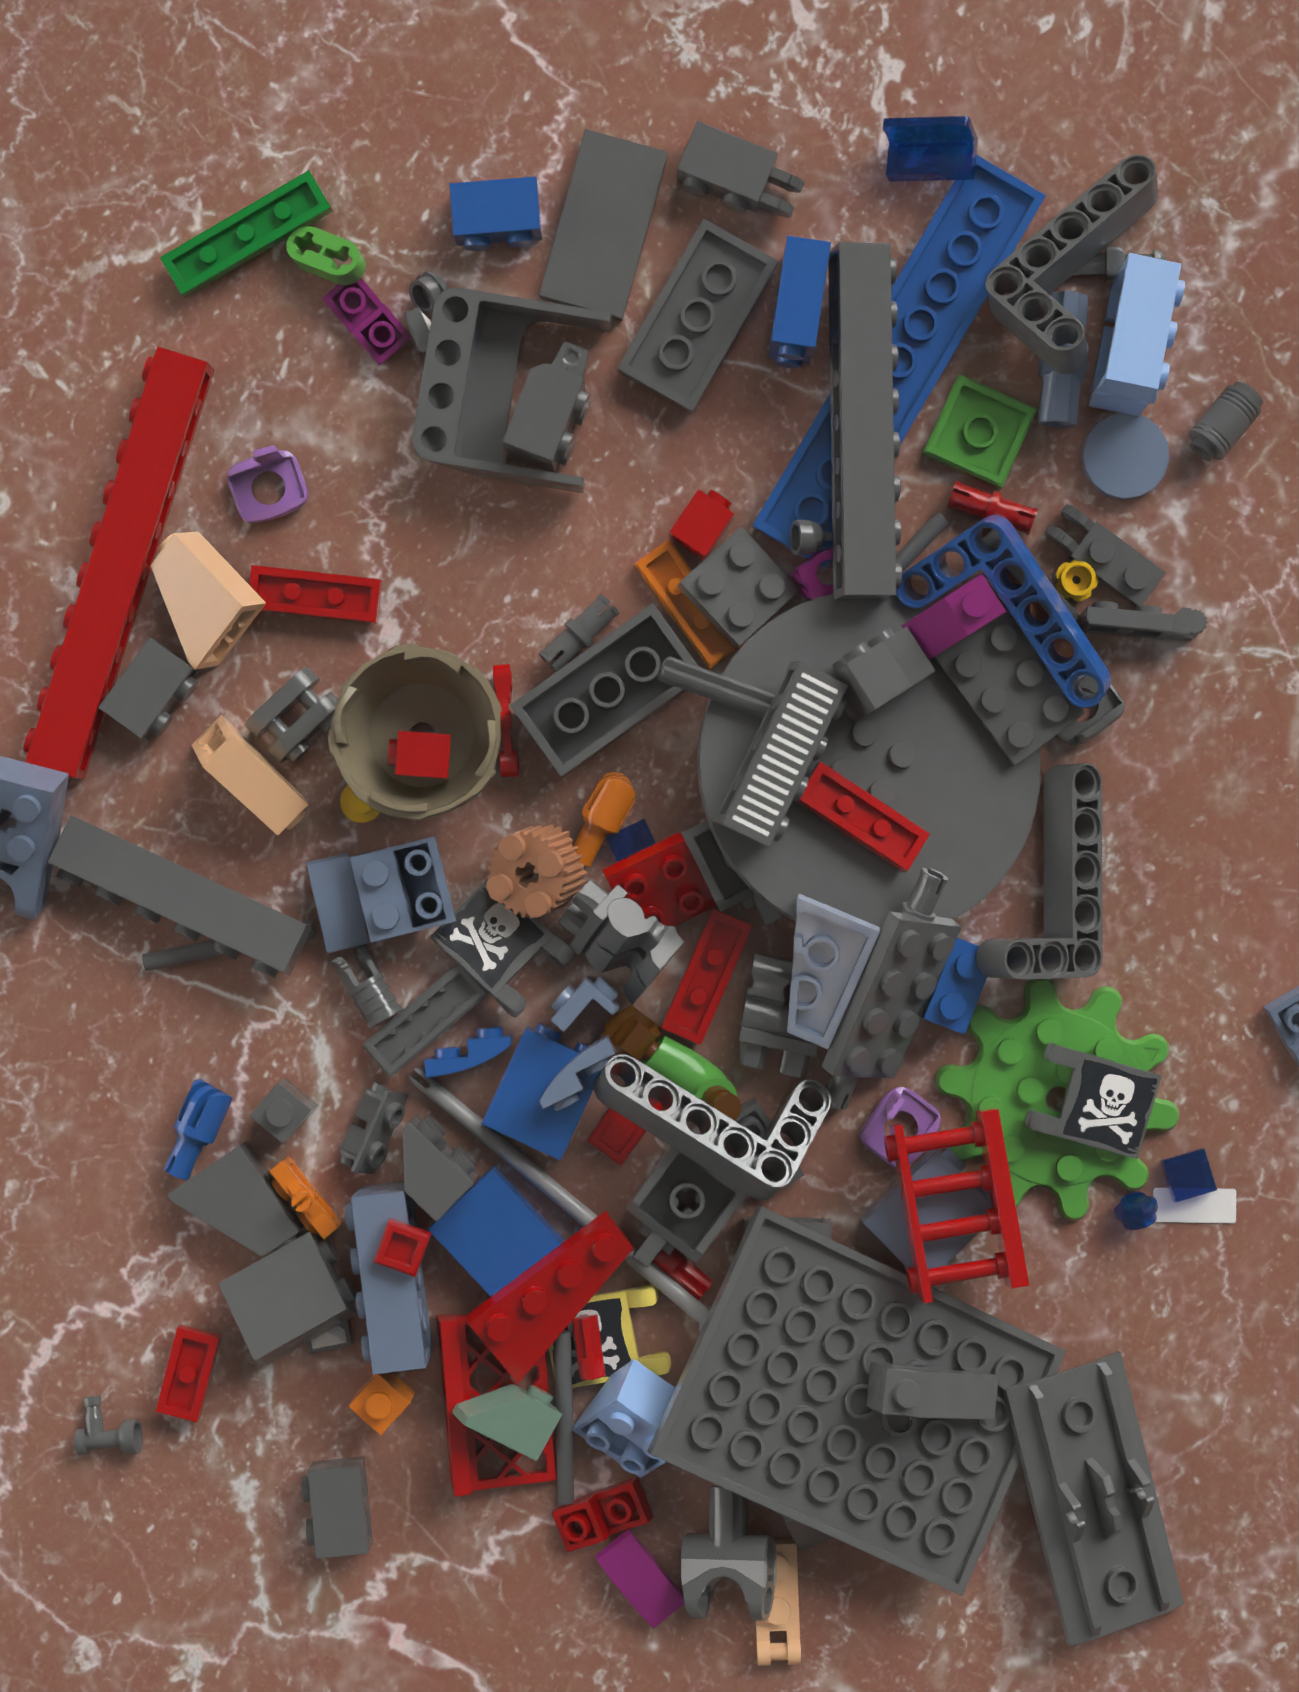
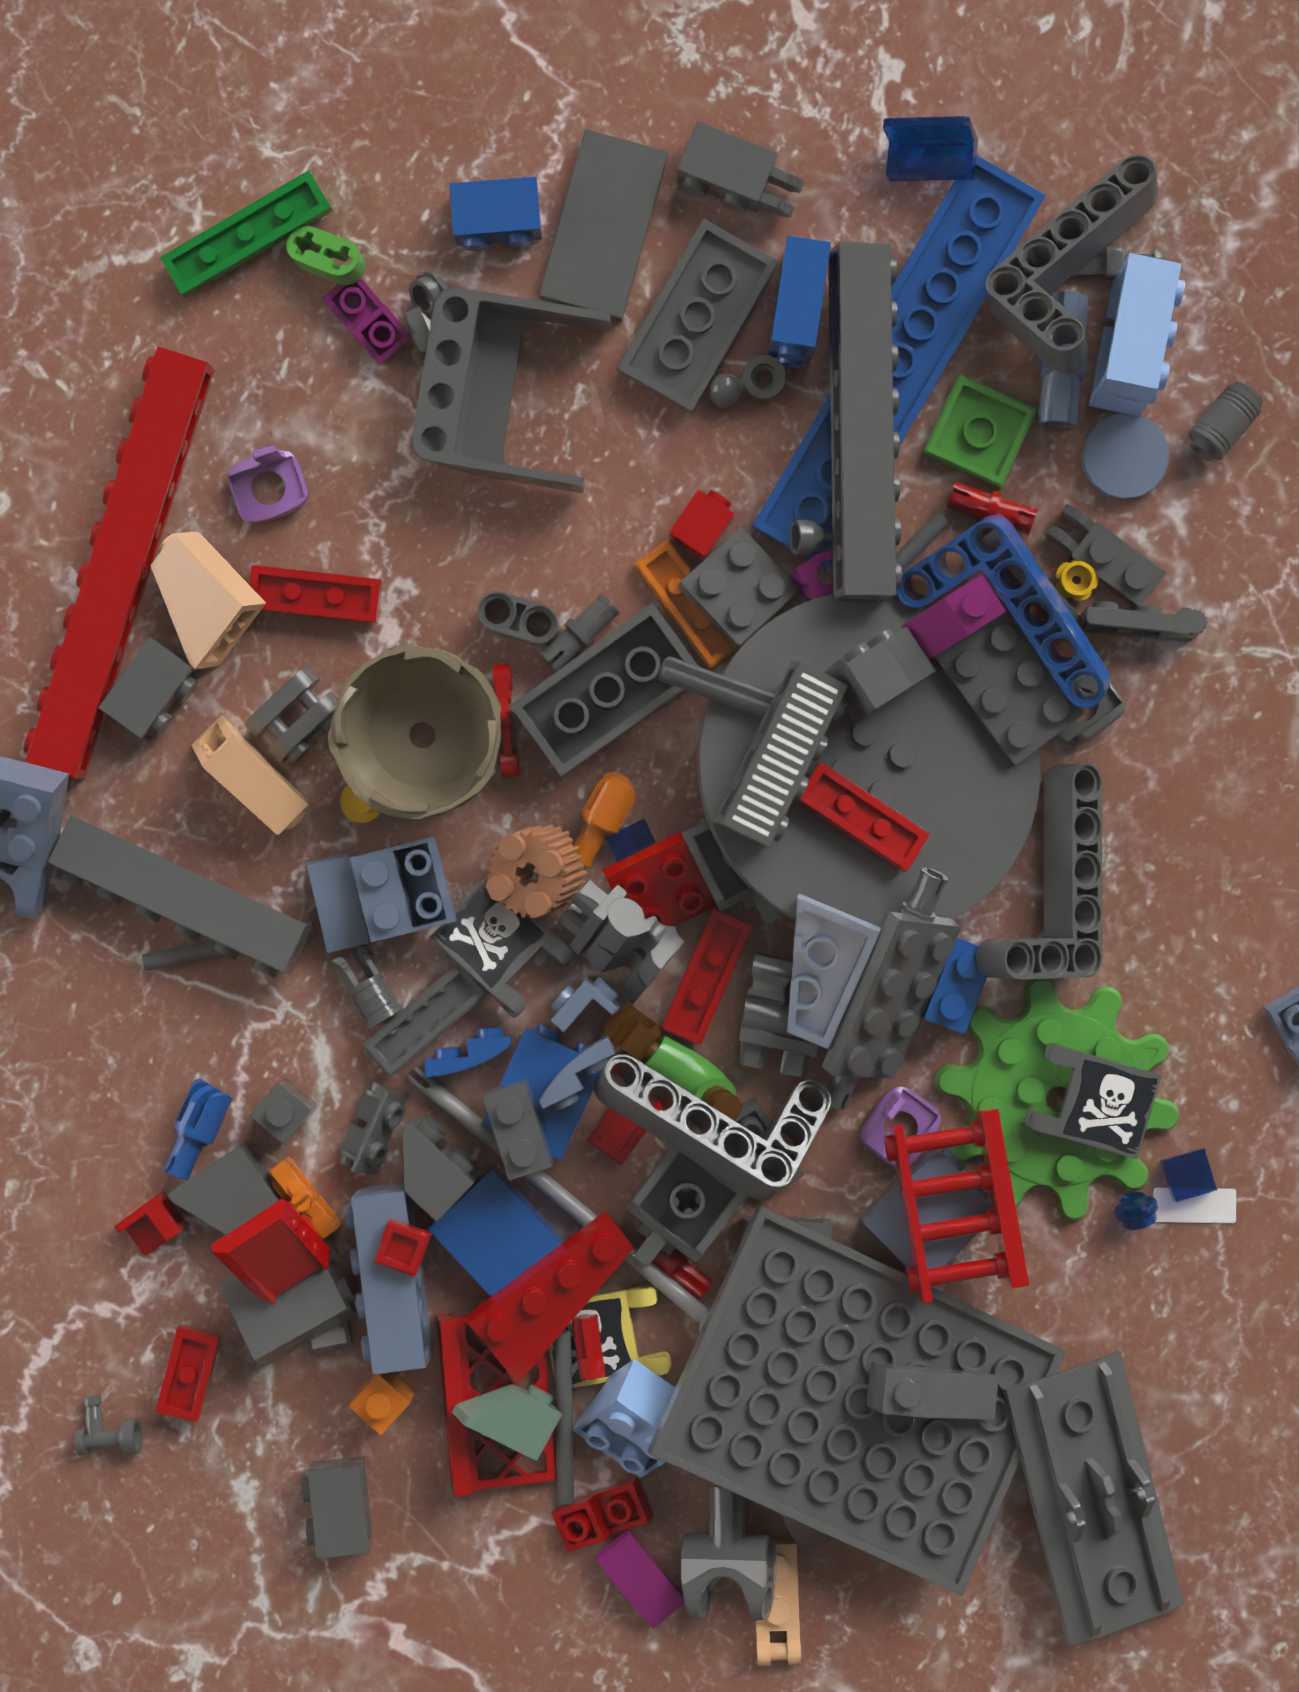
red brick [387,731,452,778] -> none
dark grey hinge [502,342,591,473] -> none
none -> red panel [113,1191,189,1255]
none -> red slope [211,1199,331,1305]
none -> dark grey beam [477,591,560,647]
none -> dark grey brick [482,1078,554,1181]
none -> dark grey plate [708,355,786,408]

